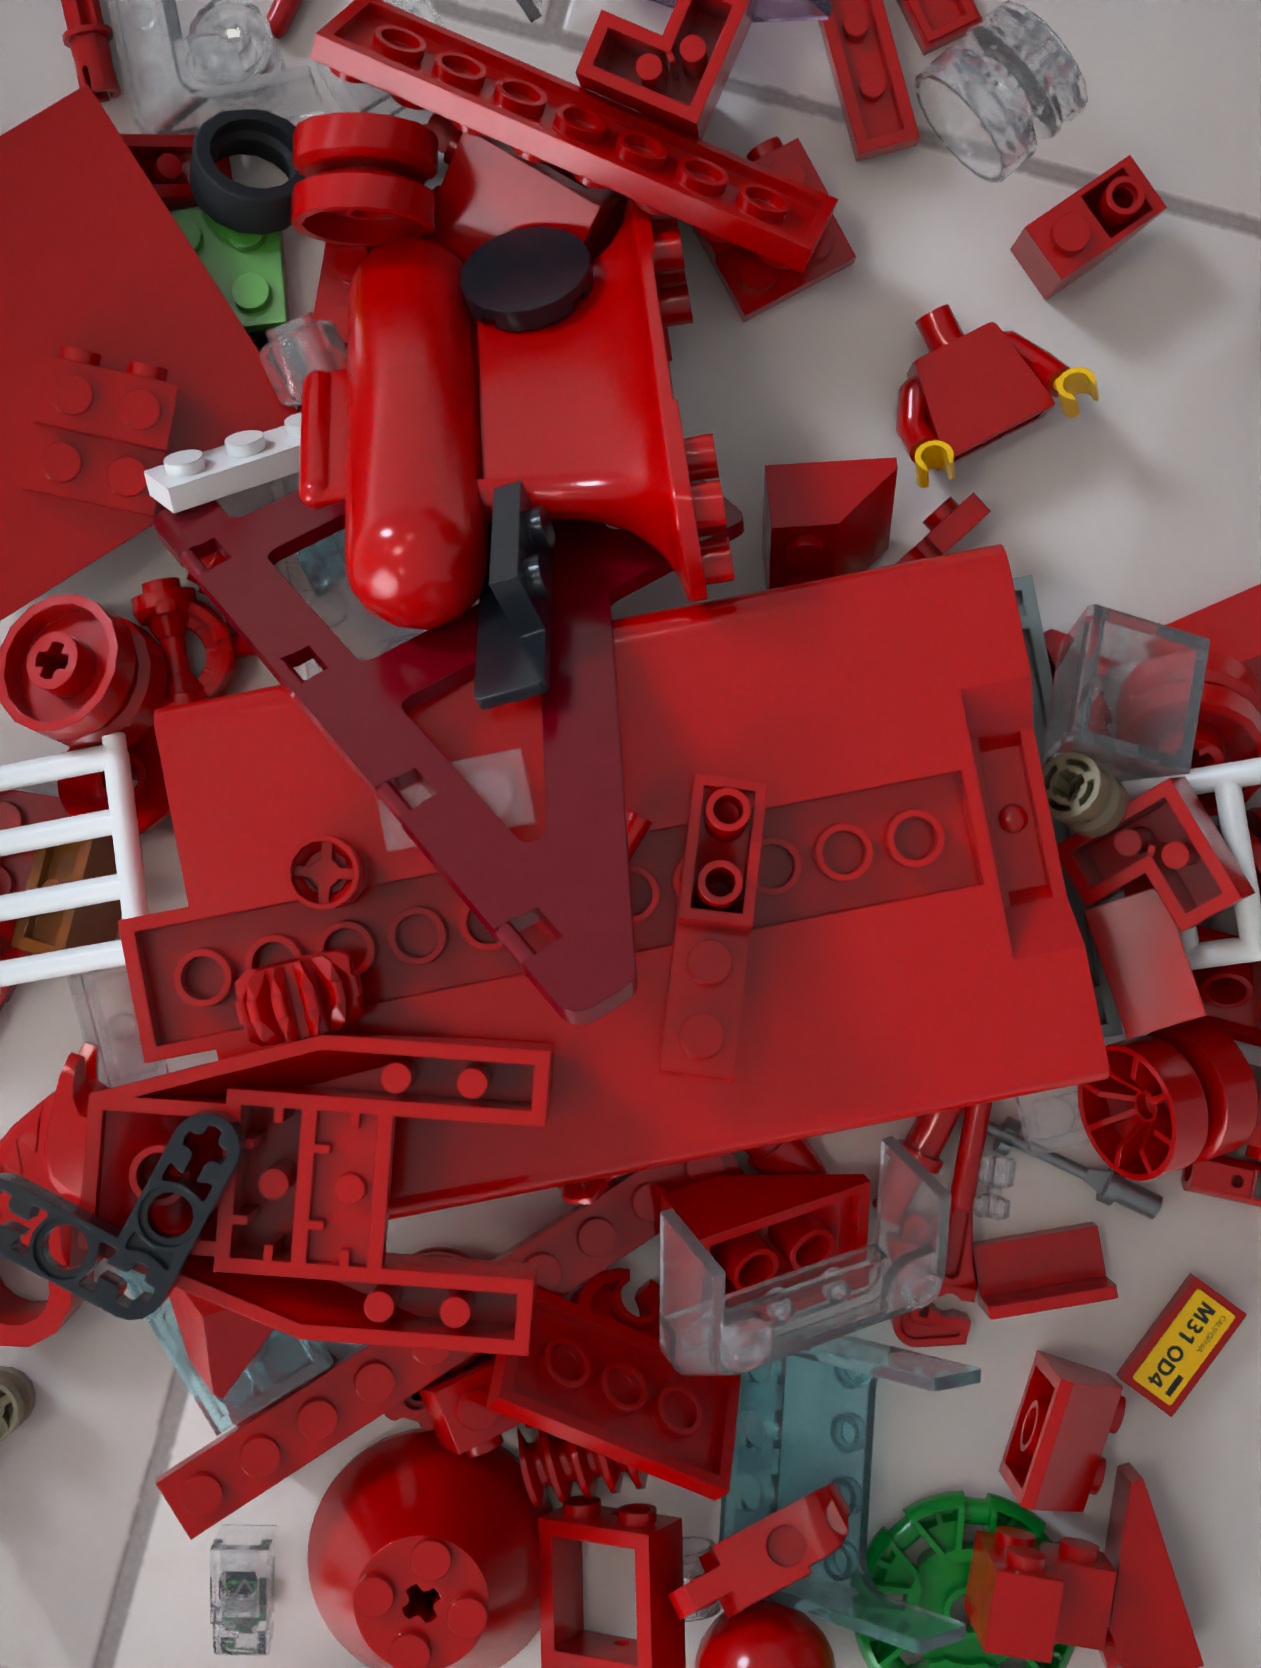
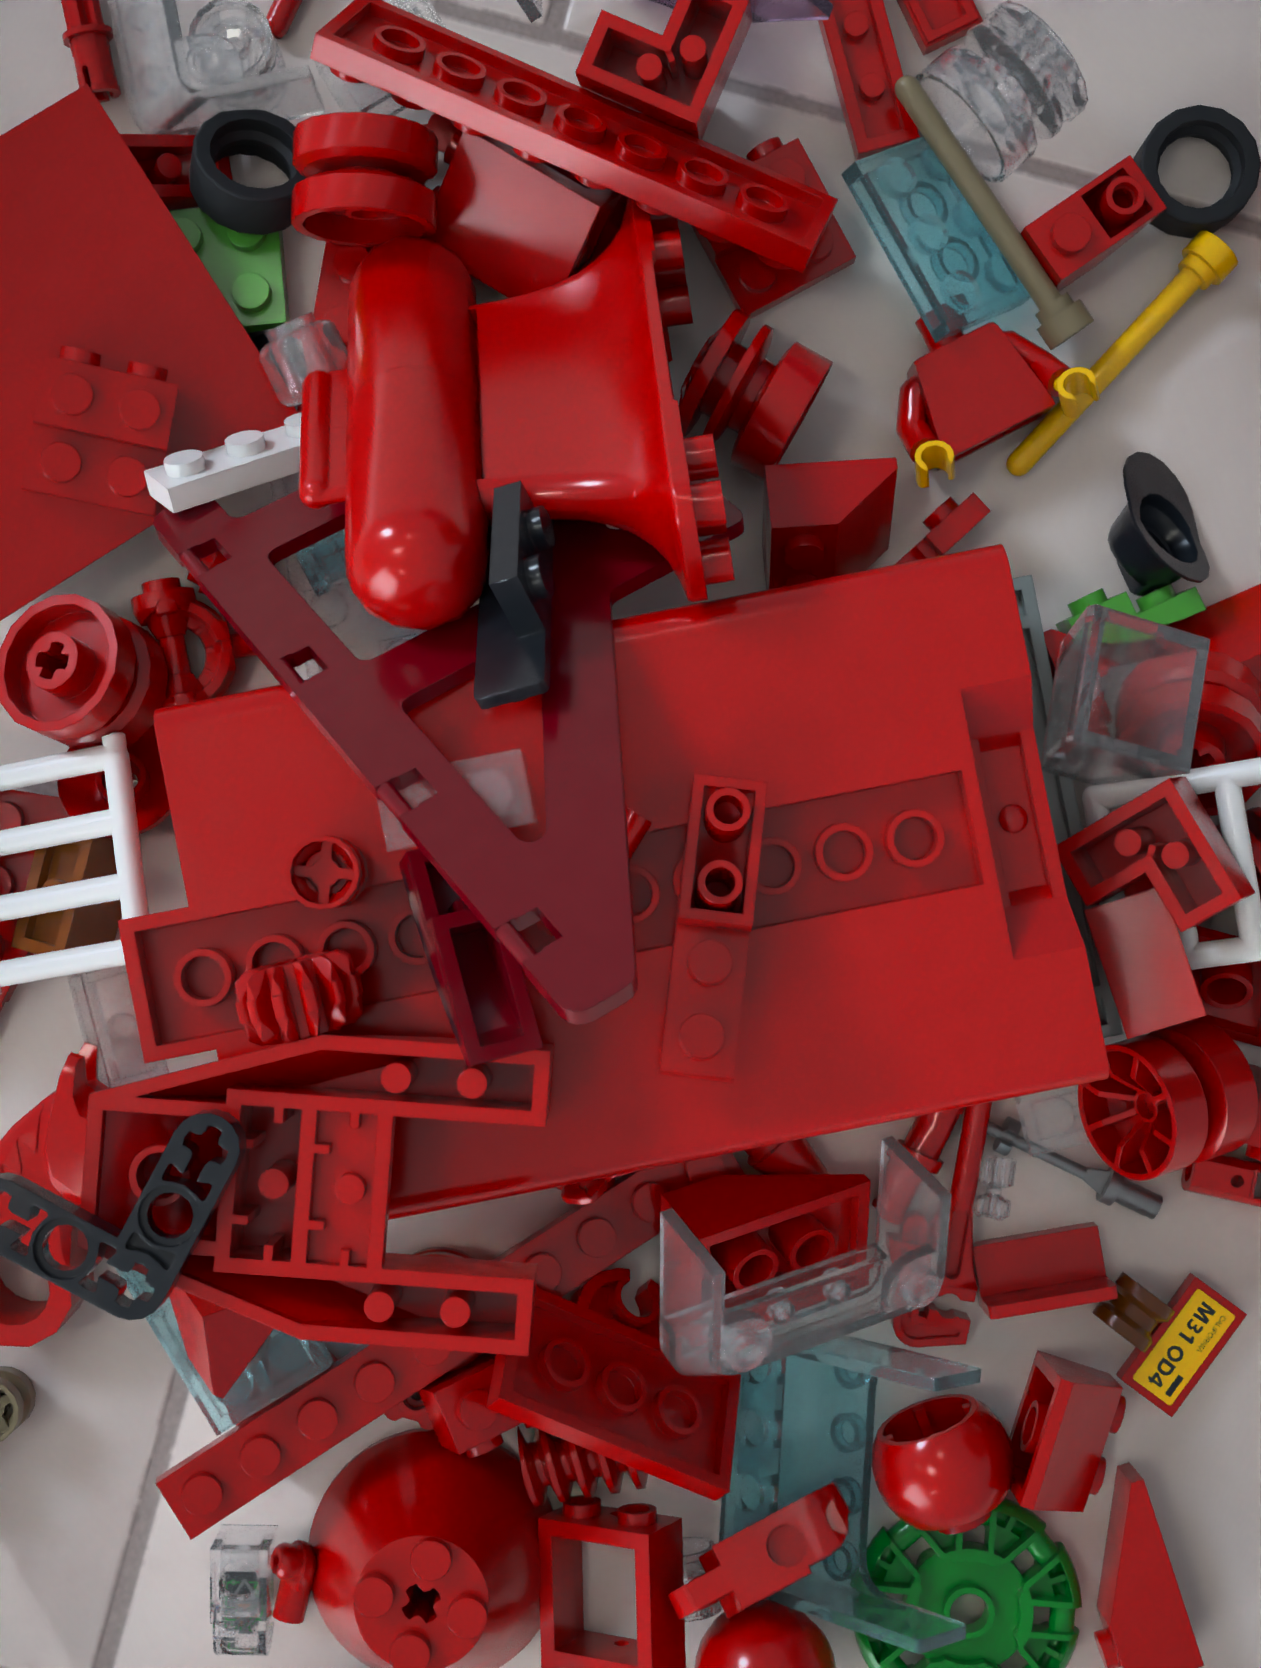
black tile [460,226,594,332] -> none
red brick [963,1526,1117,1663] -> none
dark tan wheel [1042,752,1128,838] -> none
none -> red arm [270,1540,317,1624]
none -> dark red slope [399,848,543,1067]
none -> red wheel [679,308,833,481]
none -> clear light blue plate [841,137,1031,343]
none -> red wheel [871,1394,1014,1534]
none -> dark tan piece [894,75,1094,350]
none -> yellow piece [1006,230,1238,476]
none -> bright green slope [1056,584,1207,638]
none -> reddish brown wheel [1092,1271,1175,1353]
none -> black piece [1108,452,1210,596]
none -> black tyre [1133,105,1261,238]

